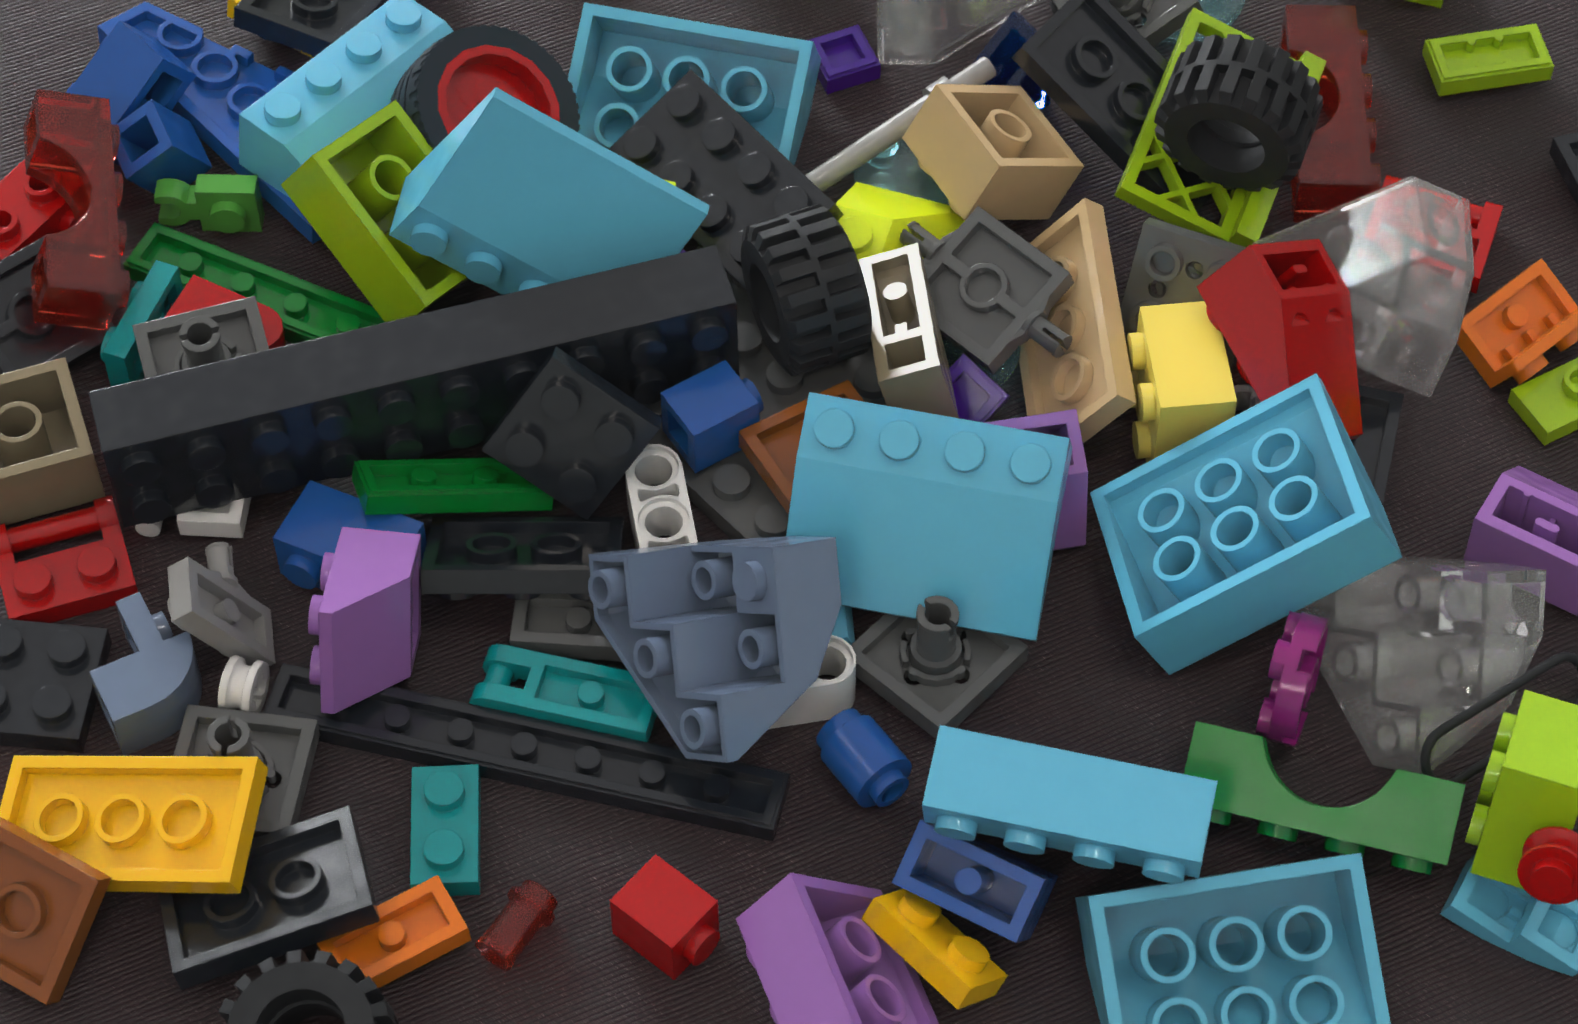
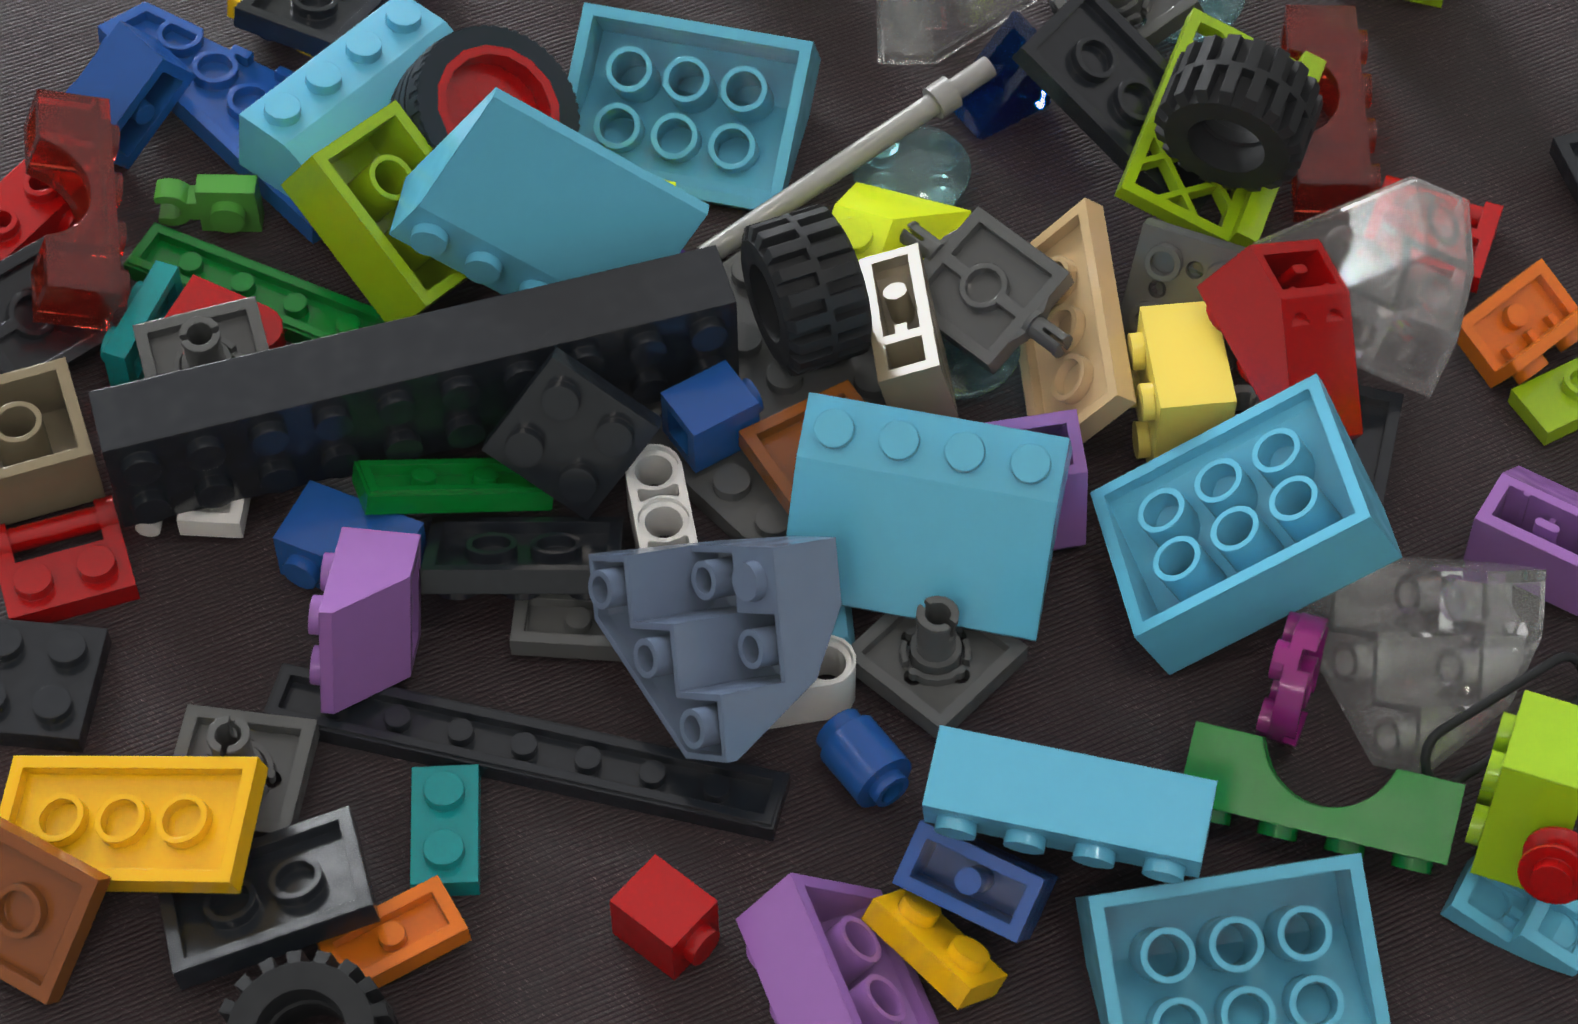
sand blue brick [89,592,202,756] -> none
blue brick [106,99,213,194] -> none
light grey plate [167,542,276,666] -> none
white bush [218,655,270,713] -> none
teal plate [469,644,657,742] -> none
clear red pin [475,880,558,971] -> none
black plate [609,70,844,290] -> none
dark purple tile [807,25,881,94] -> none
tan brick [902,84,1084,220] -> none
tile [949,353,1011,423] -> none
lime plate [1422,23,1554,96] -> none

